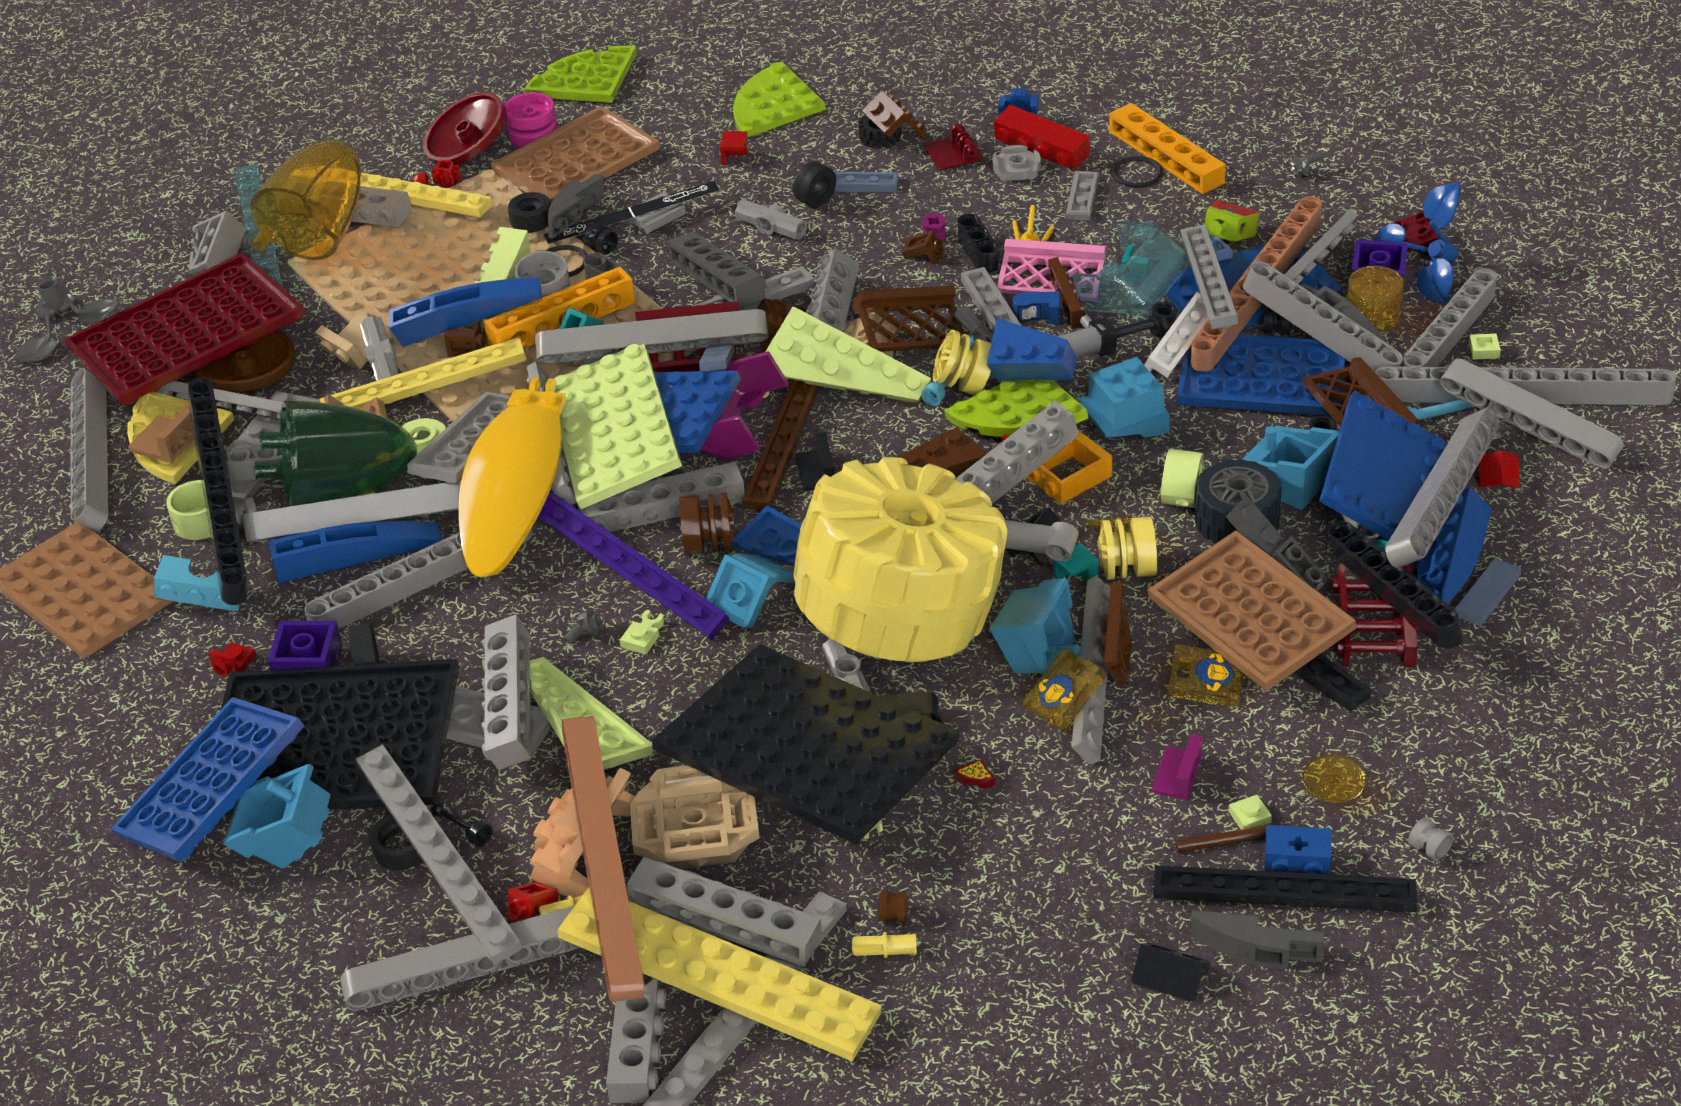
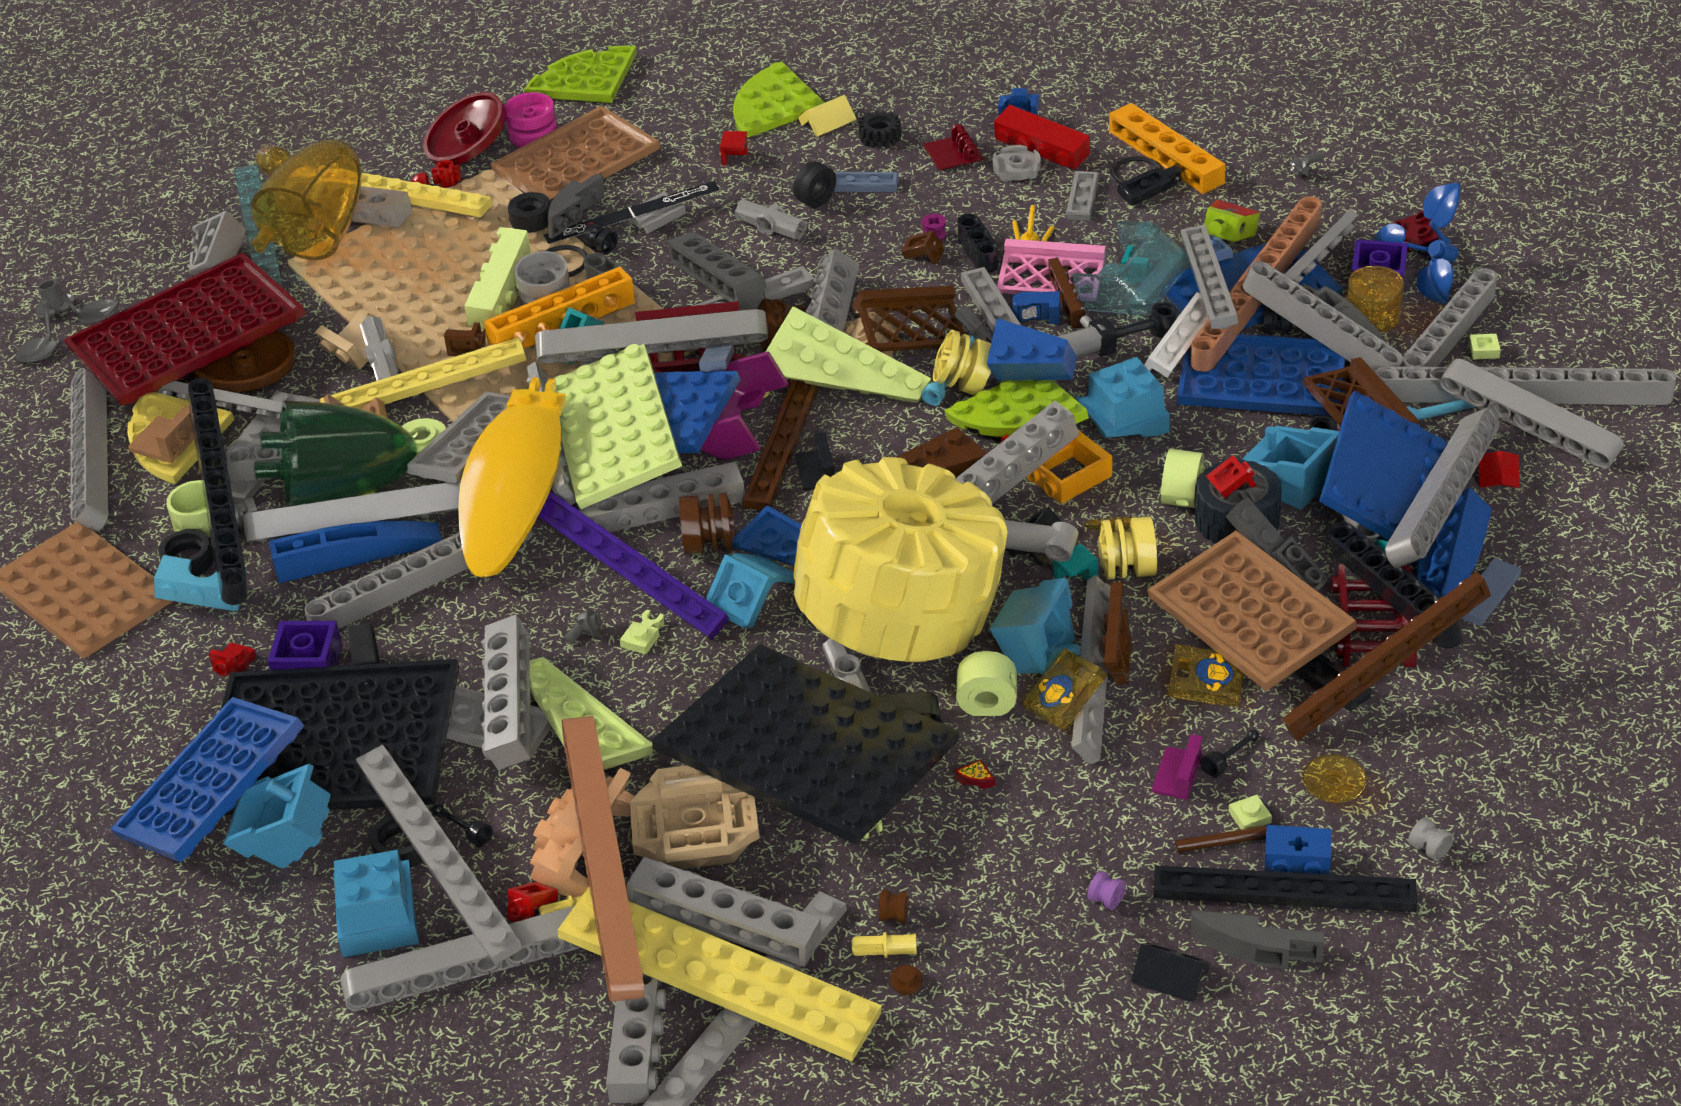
blue wedge [389,277,542,347] -> none
bracket [862,91,927,140] -> none
none -> black tyre [158,529,214,577]
none -> clear yellow head [256,144,291,177]
none -> dark azure piece [333,850,419,957]
none -> light yellow panel [798,95,857,137]
none -> reddish brown plate [890,965,923,995]
none -> yellowish green piece [956,651,1017,716]
none -> medium lavender wheel [1087,871,1126,910]
none -> black hinge [1117,164,1182,206]
none -> black hinge [1200,729,1259,778]
none -> red bracket [1206,455,1257,499]
none -> reddish brown plate [1282,572,1491,741]

